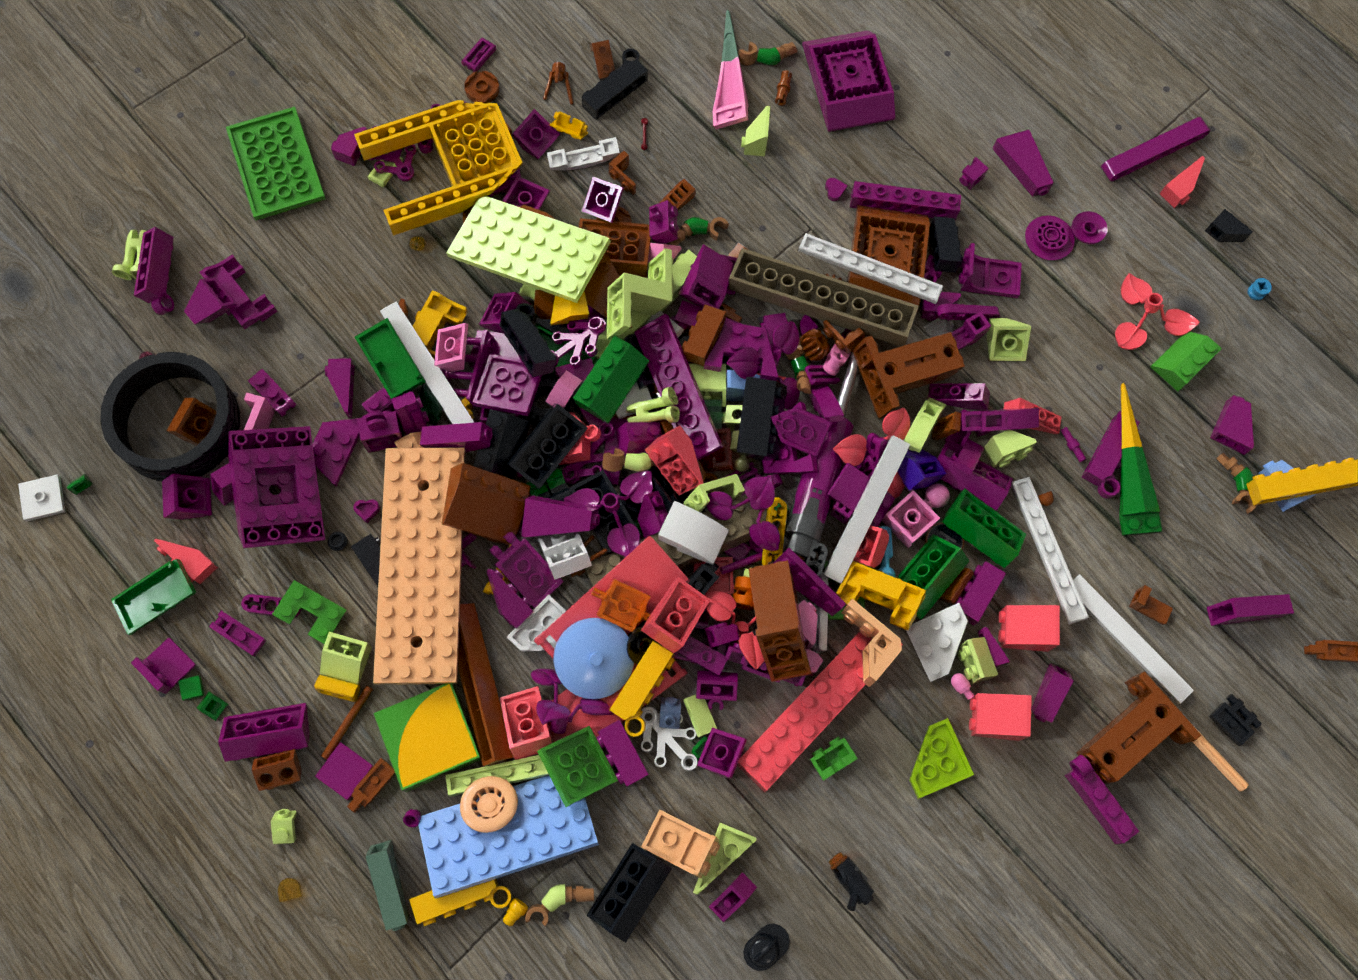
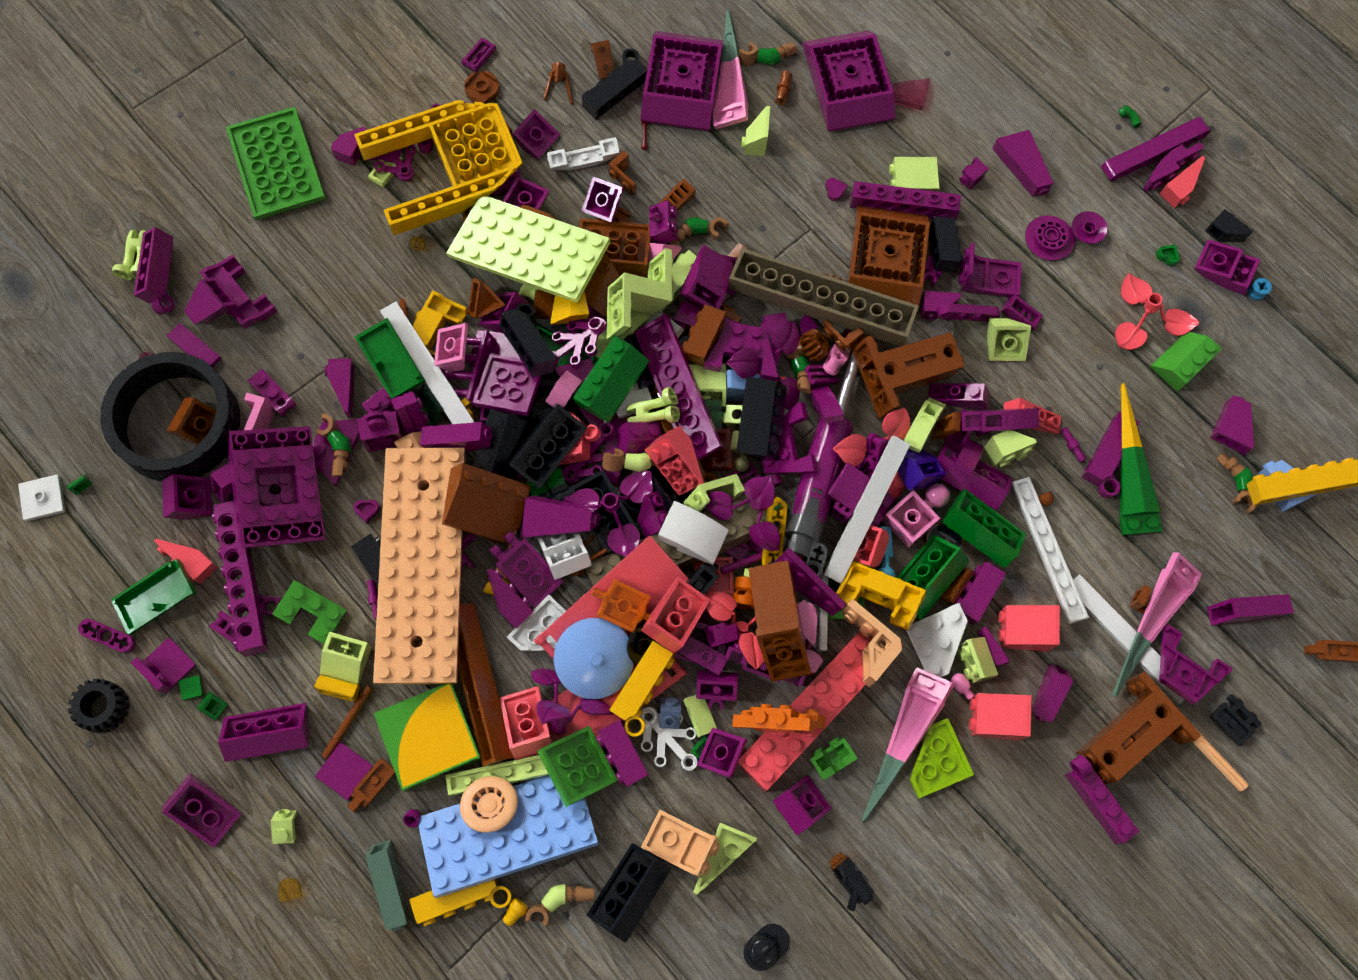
dark orange brick [251,749,302,791] -> none
black plate [328,532,348,551] -> none
yellow hinge [550,111,588,140] -> none
magenta slope [709,872,757,922] -> none
magenta tile [771,407,832,457] -> none
white tile [798,233,943,304] -> none
magenta brick [951,311,991,350] -> none
none -> black tyre [68,679,130,733]
none -> magenta beam [78,619,136,654]
none -> magenta slope [162,773,242,848]
none -> magenta tile [166,323,222,368]
none -> magenta brick [212,500,269,657]
none -> medium nougat piece [315,414,351,477]
none -> magenta bar [367,580,378,620]
none -> dark orange slope [467,278,505,318]
none -> magenta slope [640,31,723,131]
none -> orange bracket [732,704,826,734]
none -> magenta slope [772,775,832,835]
none -> bright pink plate [862,667,954,822]
none -> yellowish green panel [889,157,939,192]
none -> clear pink wing [892,78,930,110]
none -> magenta slope [1001,294,1043,330]
none -> bright pink plate [1112,552,1202,697]
none -> green arm [1119,105,1142,128]
none -> magenta slope [1144,142,1204,192]
none -> green tile [1156,244,1180,266]
none -> magenta wing [1159,624,1233,705]
none -> magenta slope [1194,239,1261,295]

